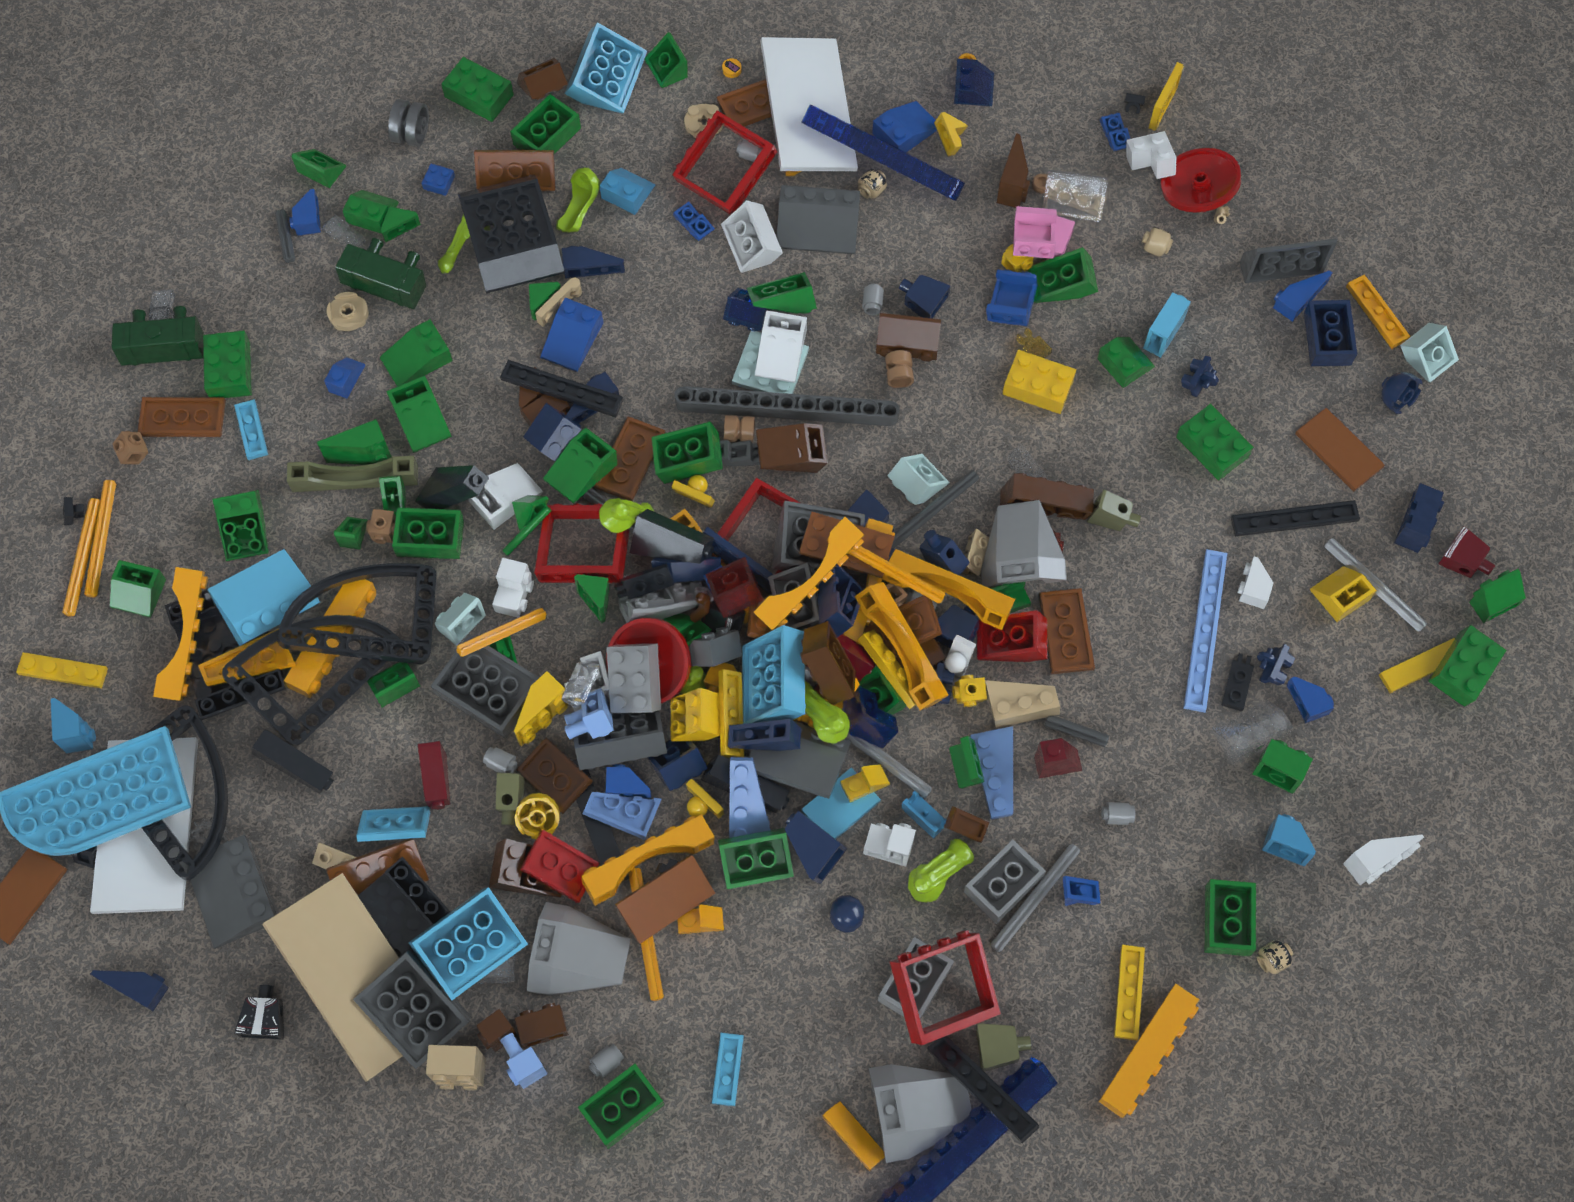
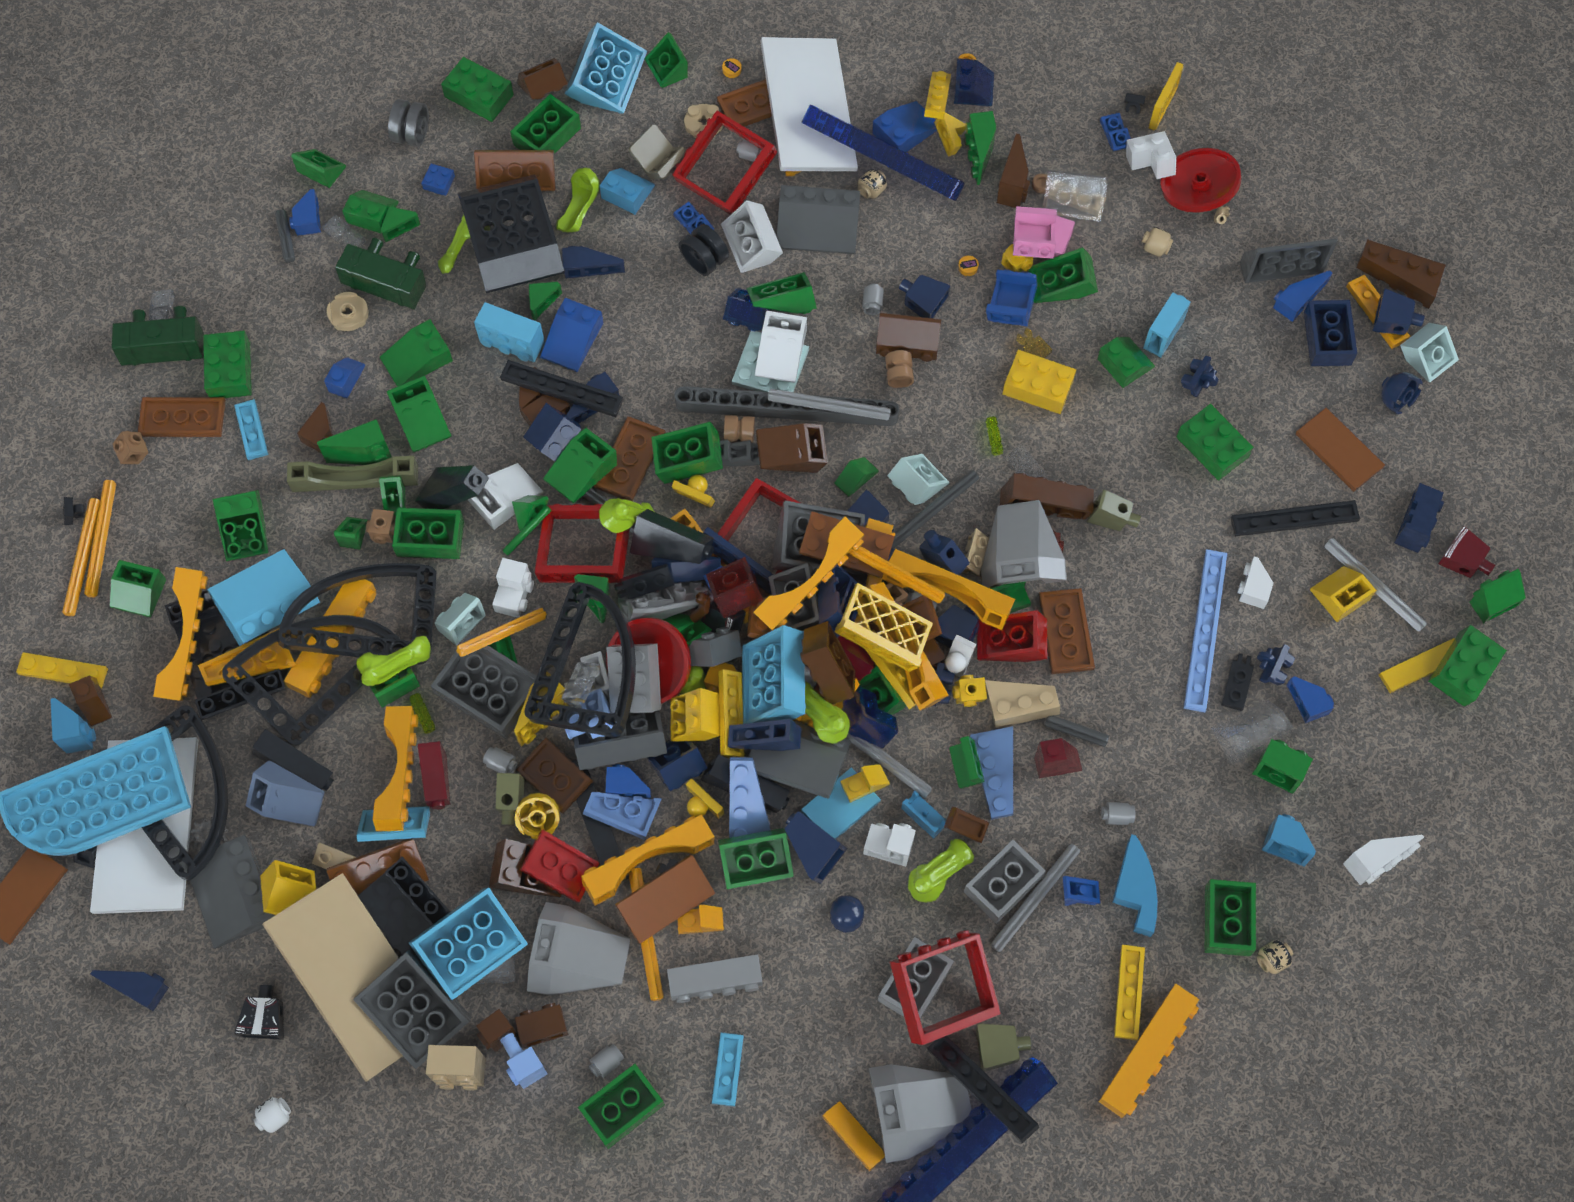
tan plate [535,278,582,327] -> none
none -> reddish brown slope [69,675,113,727]
none -> sand blue slope [246,760,325,826]
none -> white head [254,1097,291,1133]
none -> yellow slope [260,860,317,915]
none -> reddish brown slope [297,402,333,454]
none -> lime hair [357,636,431,686]
none -> light orange arch [372,706,418,831]
none -> clear neon green axle [409,693,435,734]
none -> medium azure brick [474,302,545,362]
none -> black beam [524,582,636,737]
none -> dark tan bracket [629,125,686,179]
none -> light grey brick [667,954,763,1003]
none -> black wheel [679,224,729,276]
none -> light grey axle [768,389,891,420]
none -> green slope [834,457,879,497]
none -> yellow fence [835,583,933,672]
none -> yellow plate [924,71,951,119]
none -> light orange tile [958,255,979,276]
none -> green slope [964,111,996,185]
none -> clear neon green axle [986,416,1003,456]
none -> dark azure slope [1112,834,1158,937]
none -> reddish brown wedge [1356,240,1446,309]
none -> dark blue torso [1372,289,1425,335]

